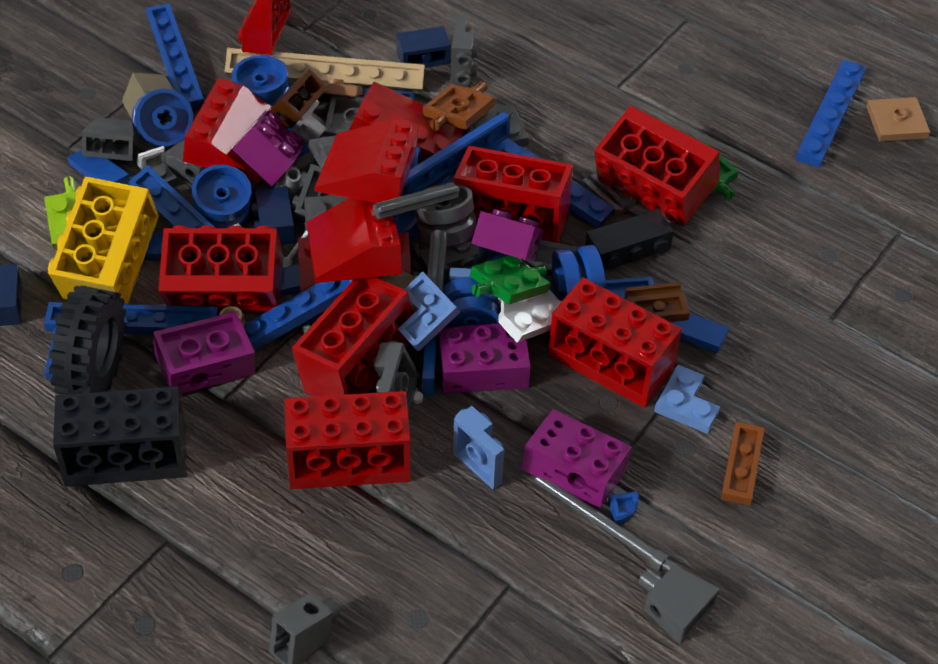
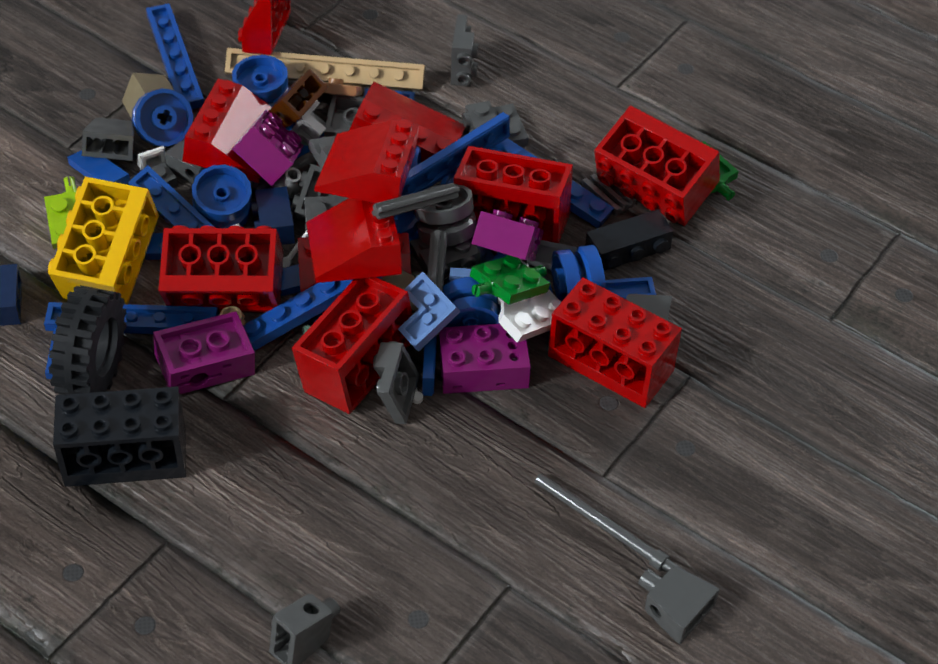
red brick [285,391,410,490] -> none
dark blue brick [396,26,451,68] -> none
dark orange plate [423,81,495,130] -> none
medium blue plate [453,406,505,490] -> none
magenta piece [521,409,632,508] -> none
blue tile [608,492,639,525] -> none
reddish brown plate [624,282,690,322] -> none
medium blue plate [654,365,720,434] -> none
blue tile [671,313,729,353] -> none
dark orange plate [721,422,764,506] -> none
blue plate [795,59,866,168] -> none
medium nougat plate [866,97,930,141] -> none

